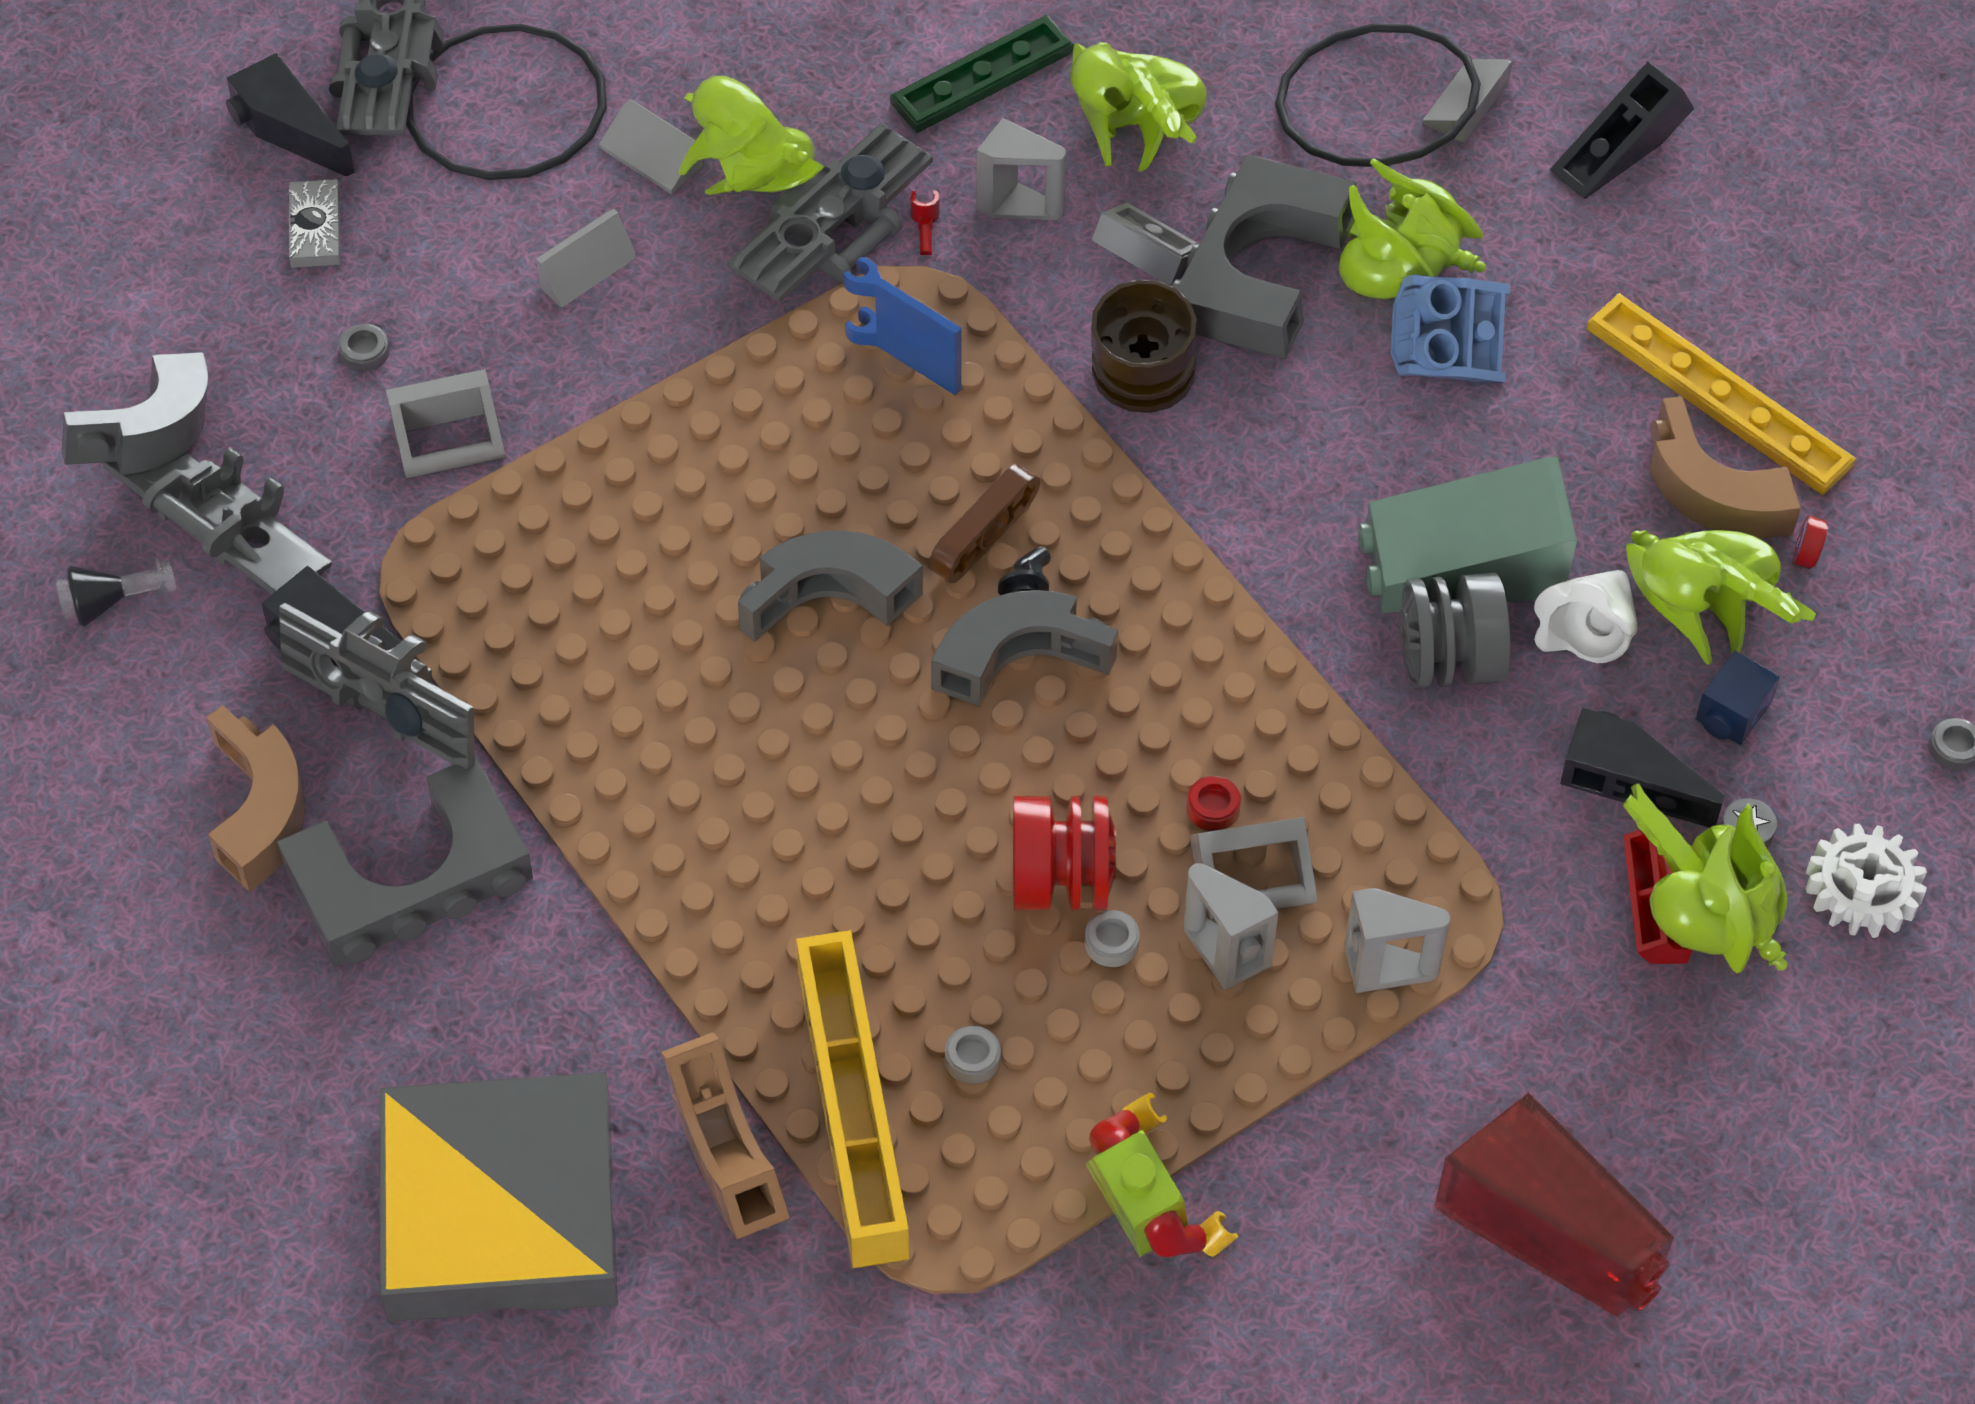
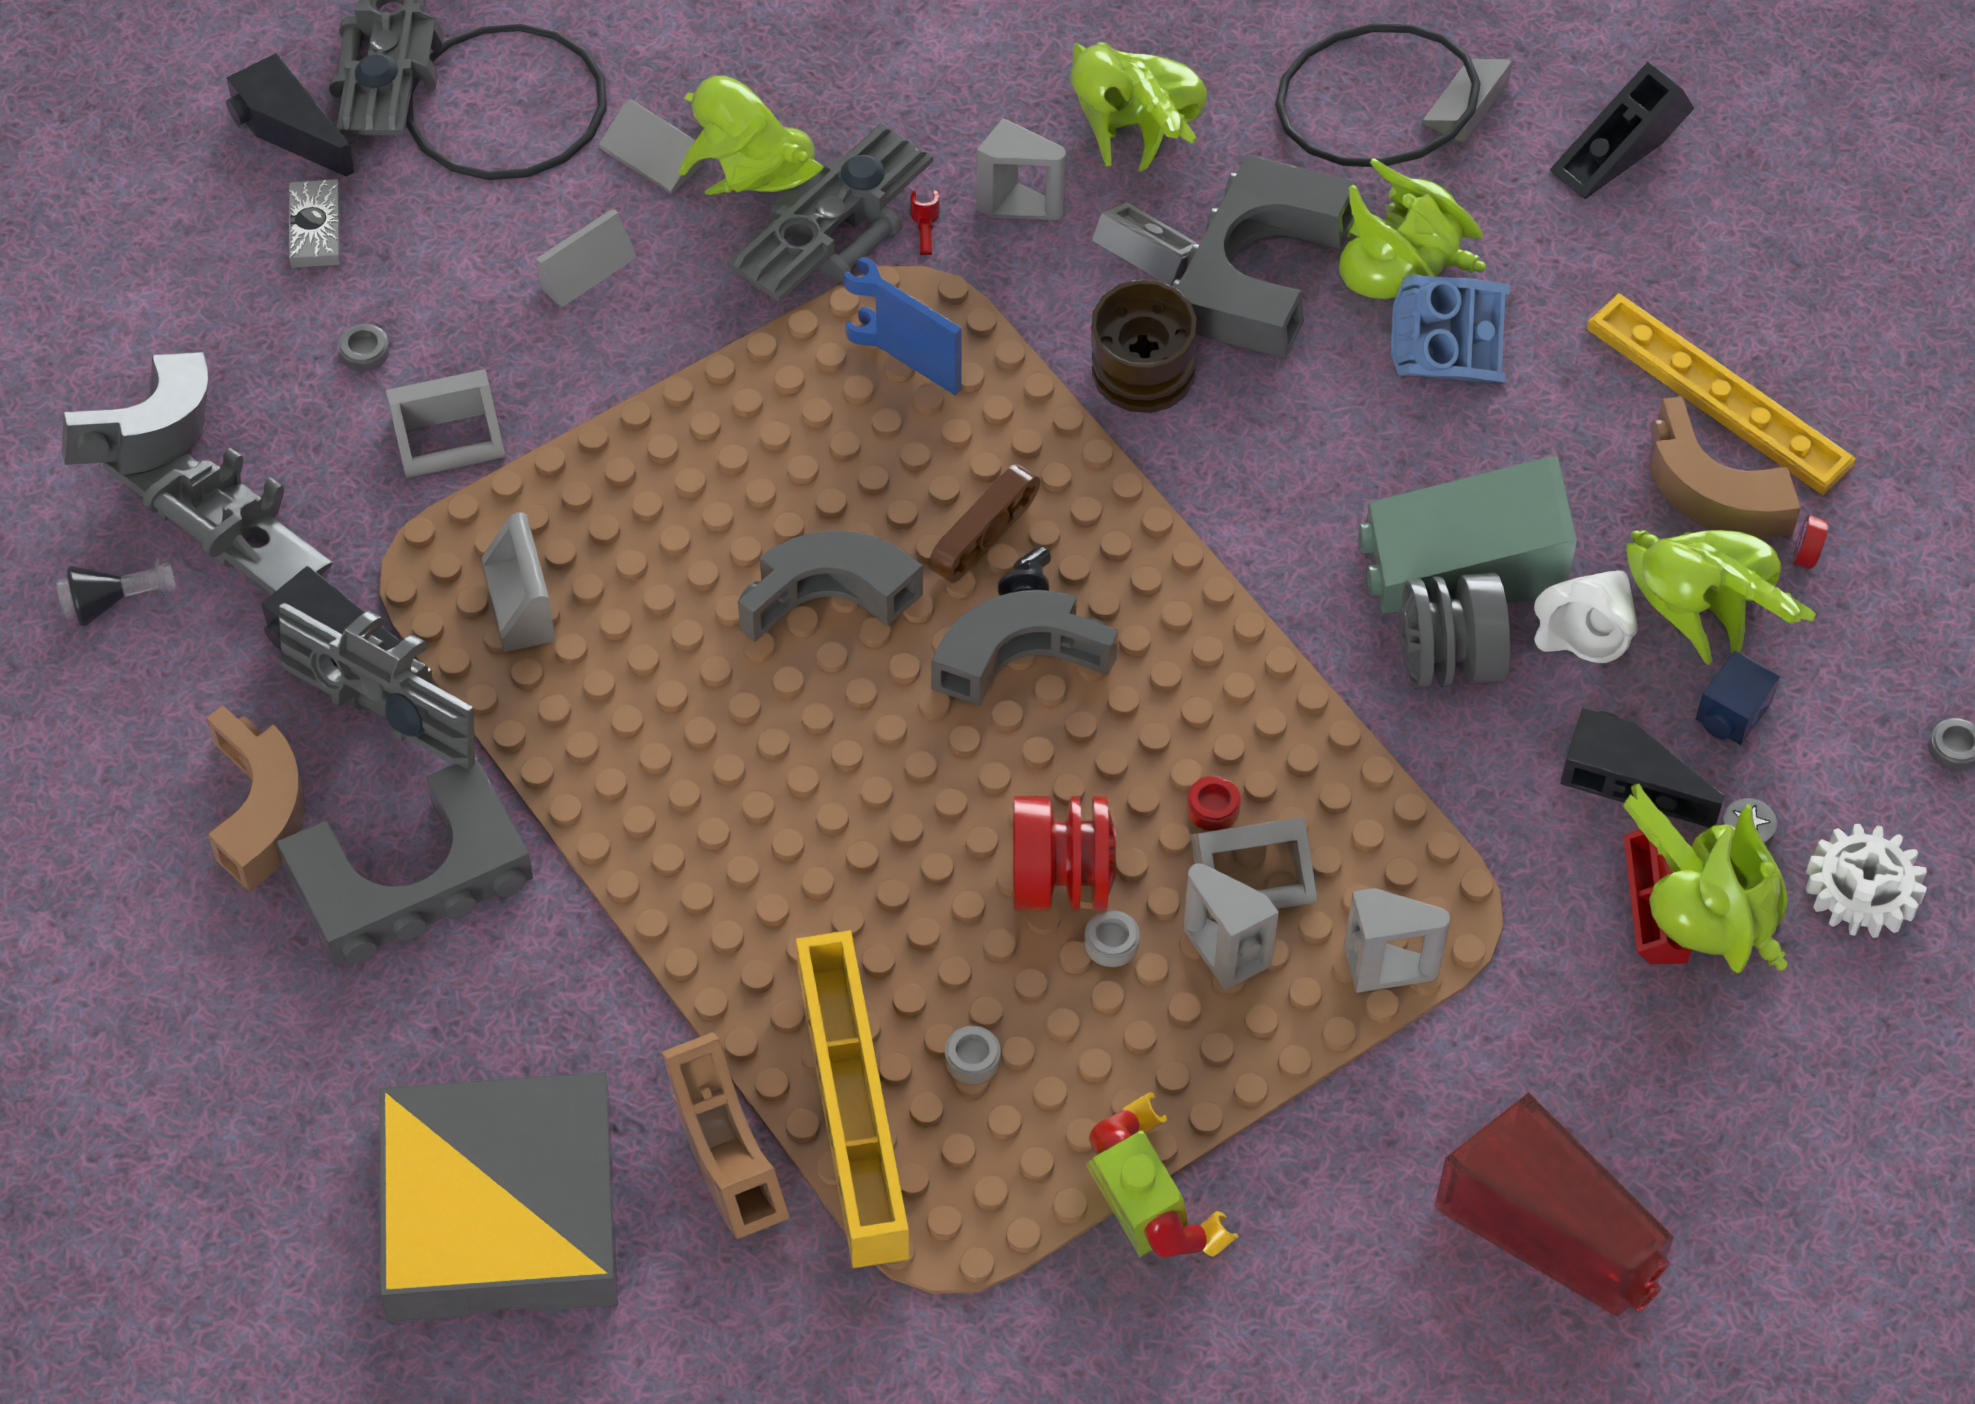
dark green tile [890,15,1074,133] -> none
none -> light grey tile [481,512,556,652]

